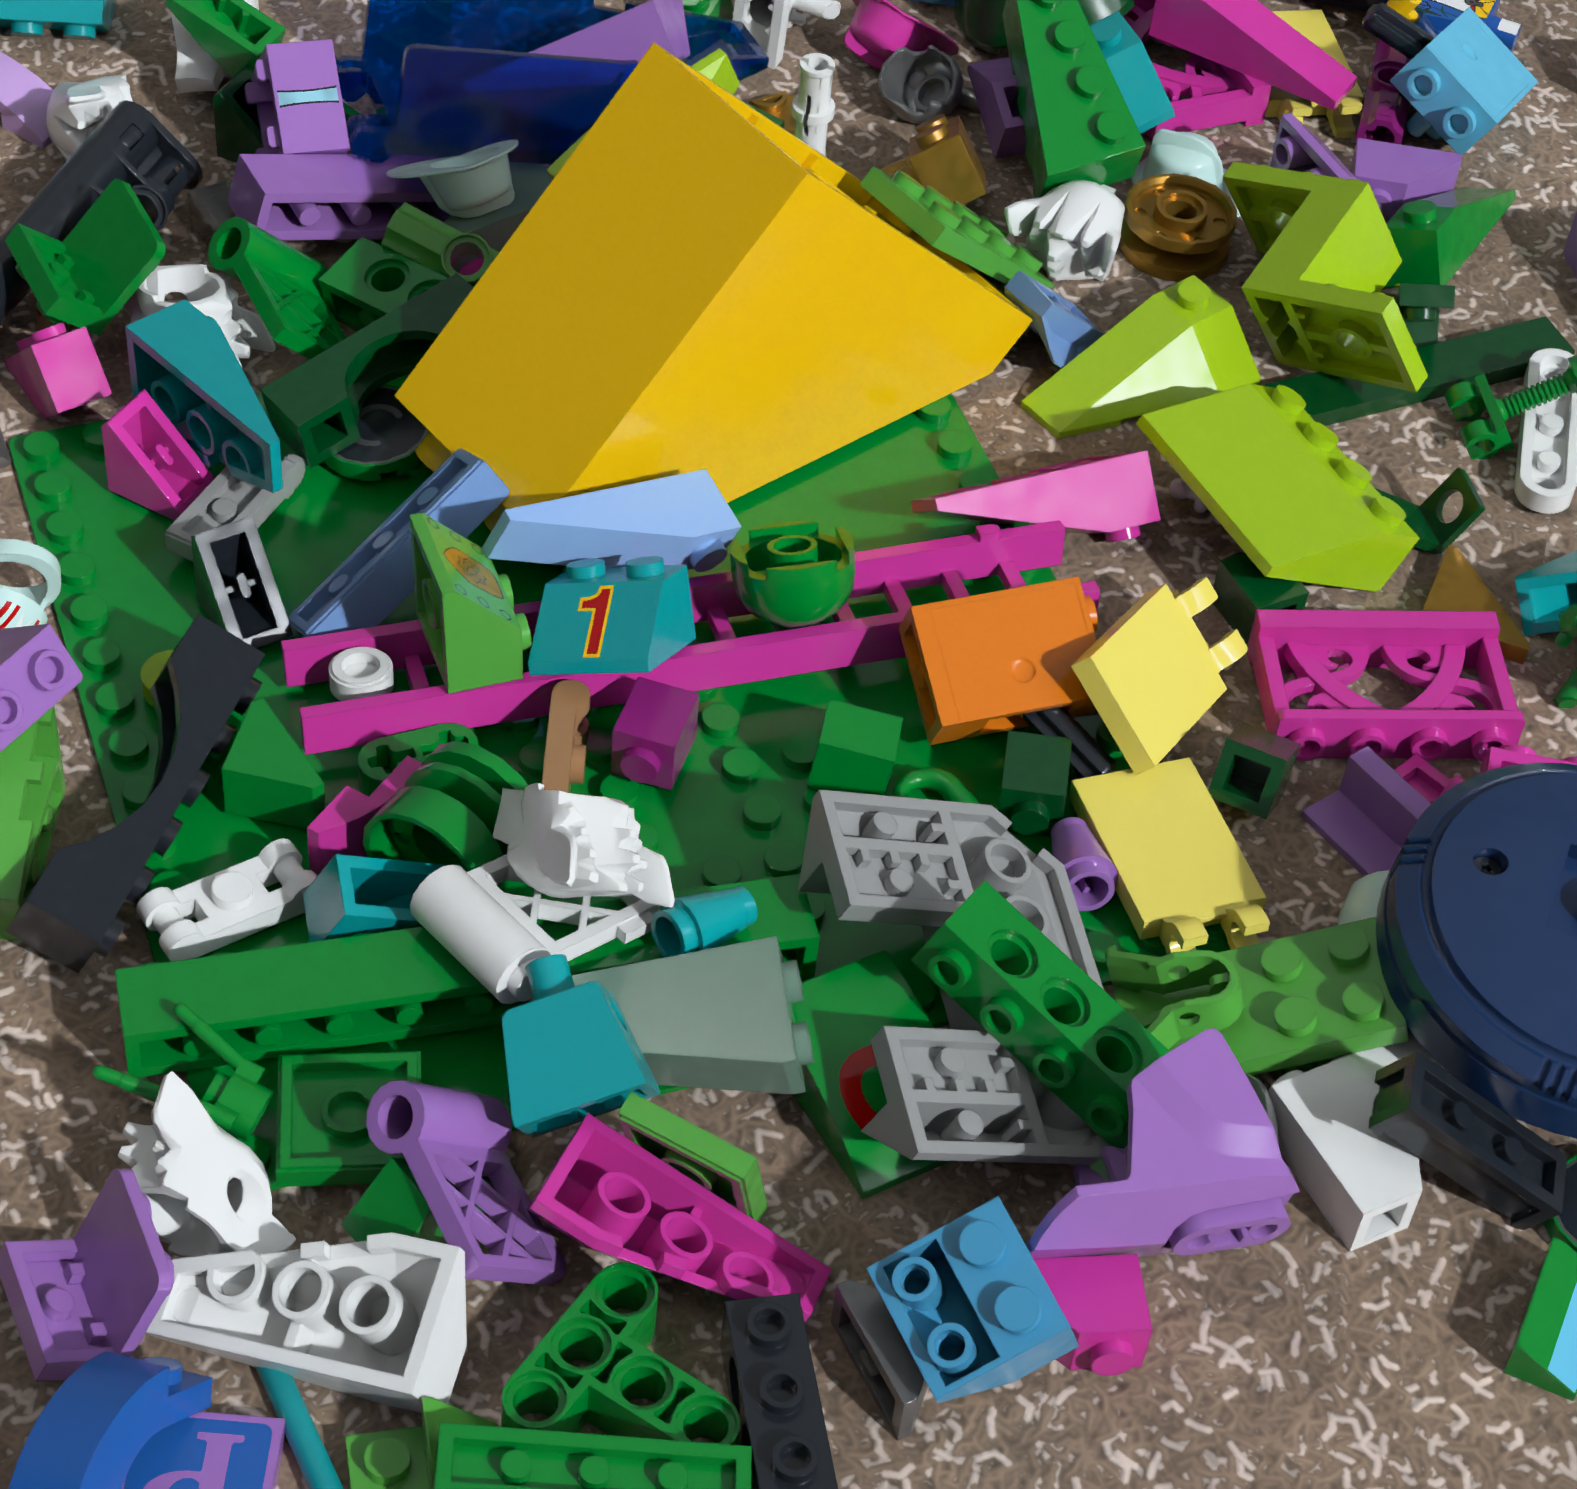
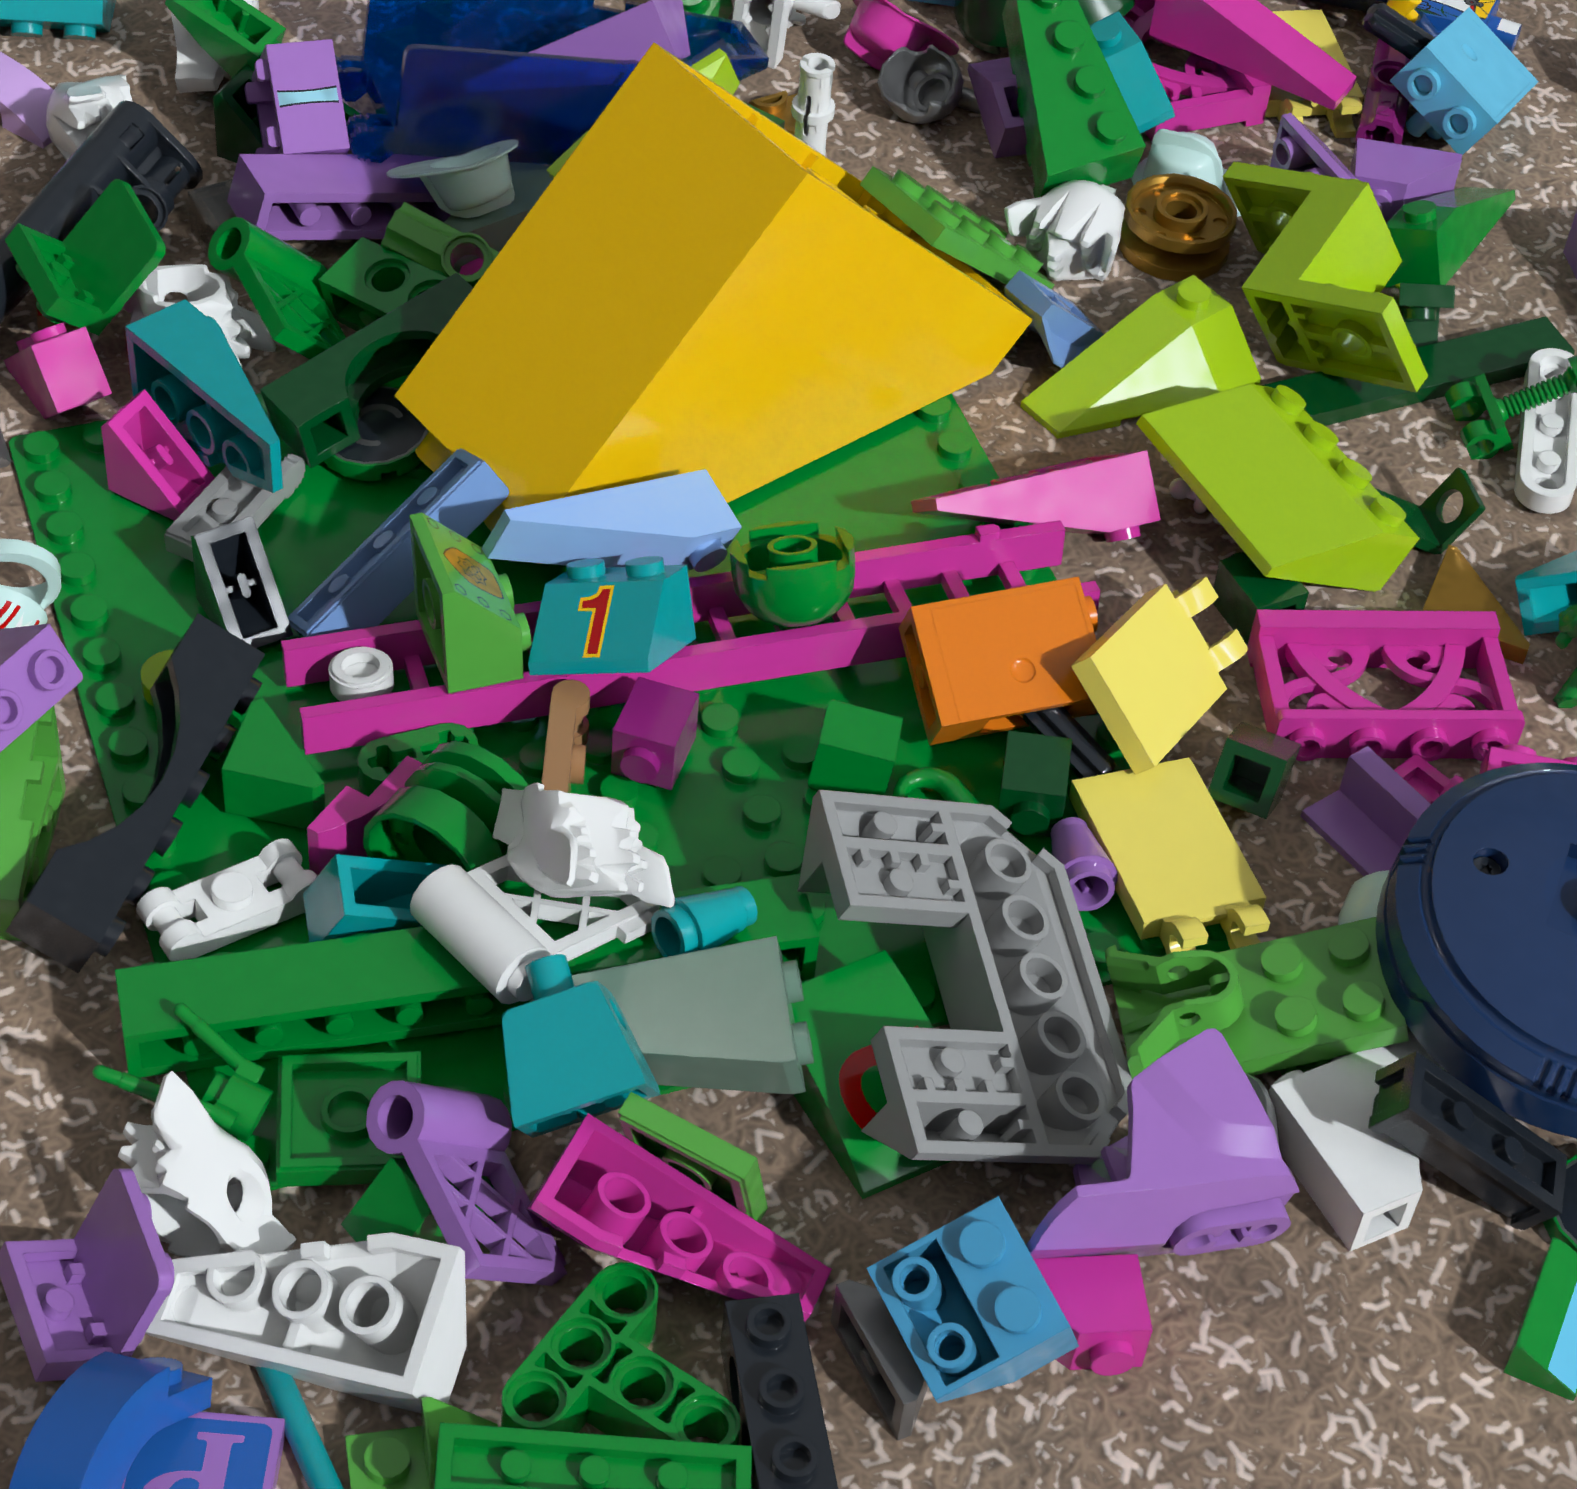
pearl gold brick [866,114,987,204] -> none
green brick [911,880,1170,1148] -> none

